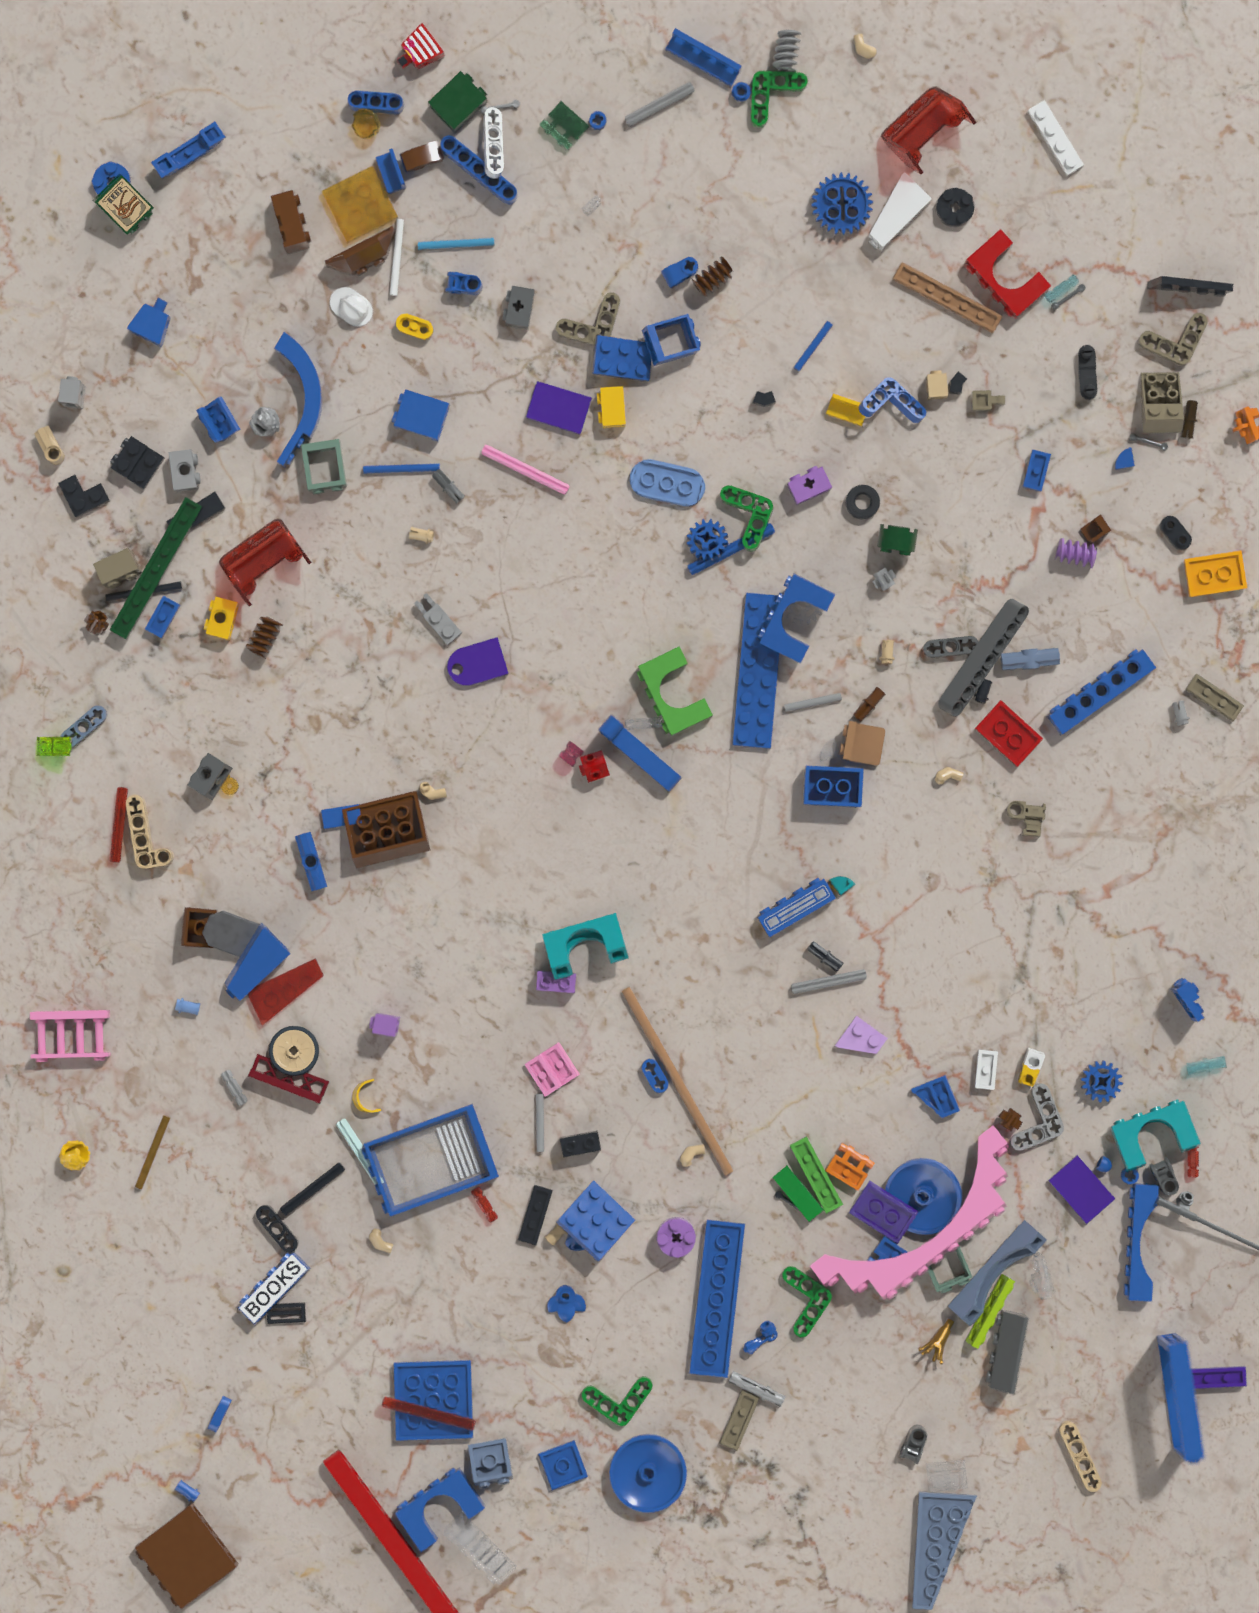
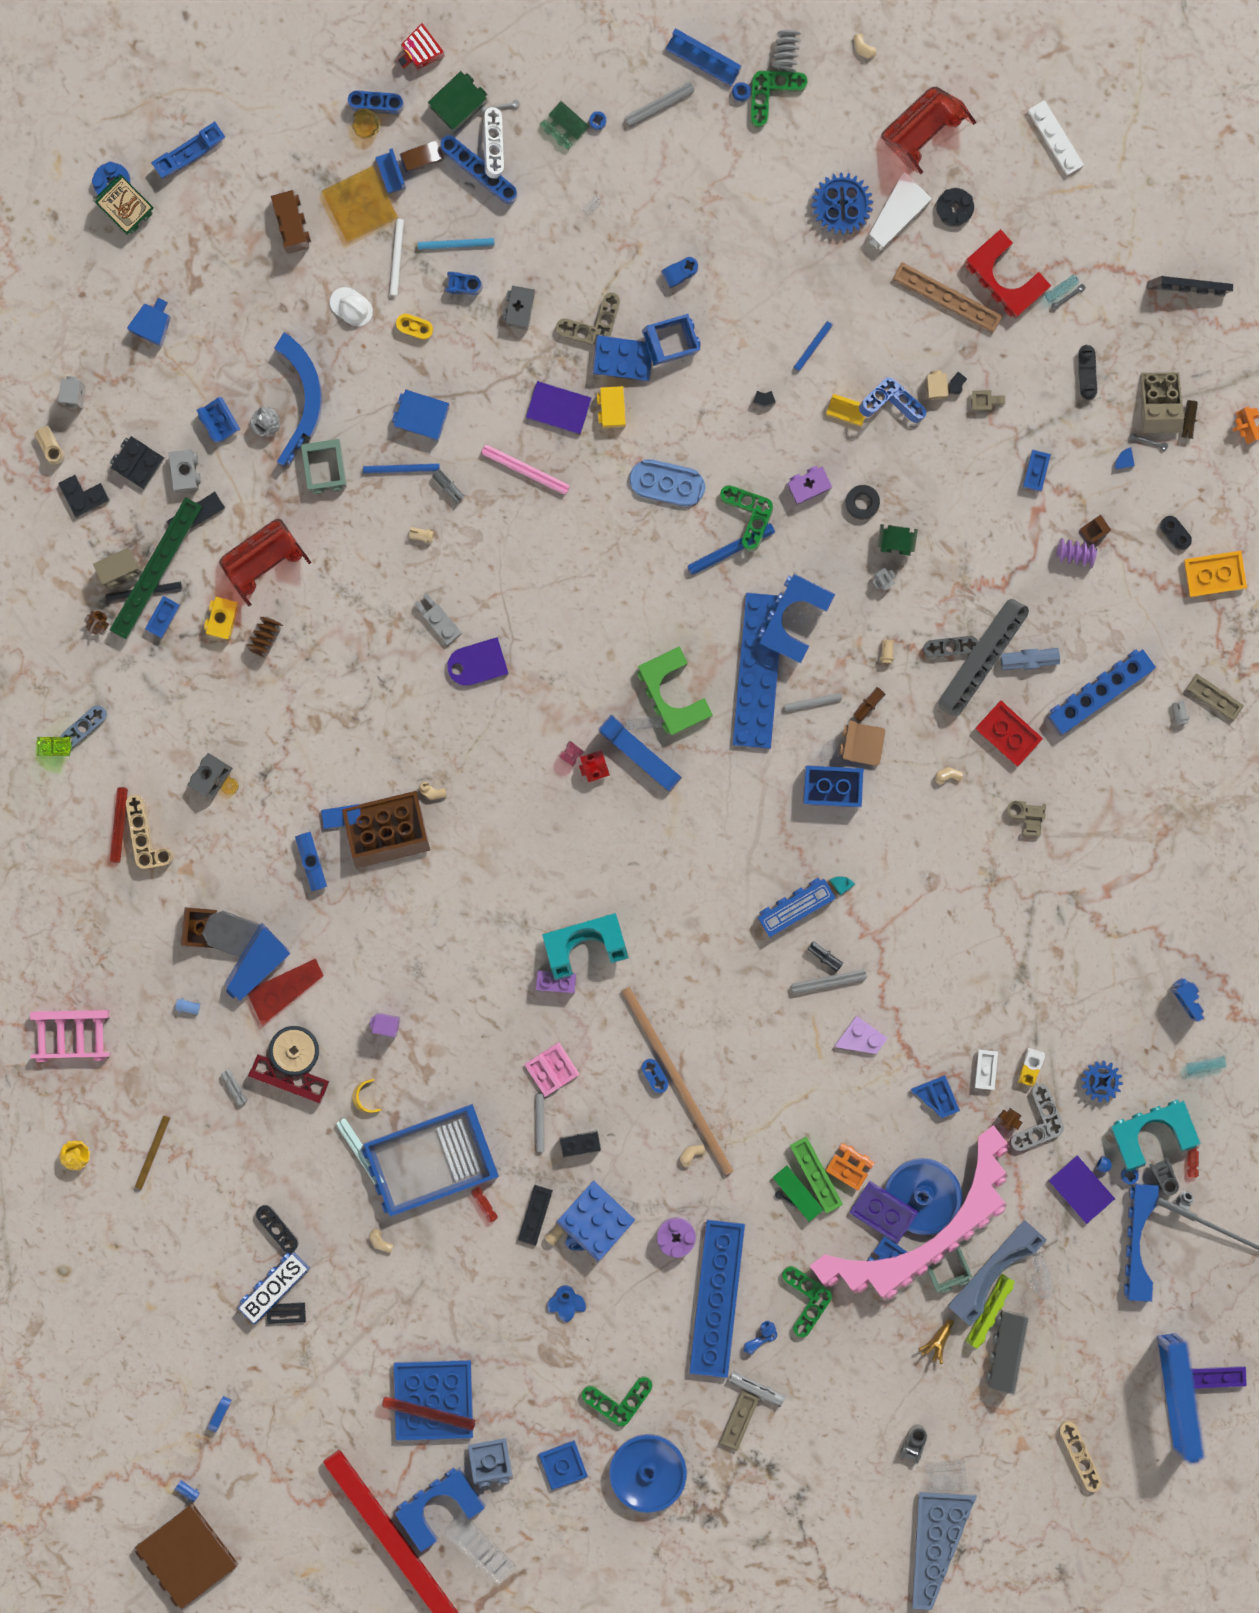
black axle [280,1162,345,1216] -> none
reddish brown wedge [325,226,395,276] -> none
blue gear [687,519,729,561] -> none
reddish brown piece [691,256,733,297] -> none
black pin [974,679,993,704] -> none
dark tan beam [1138,313,1208,366] -> none

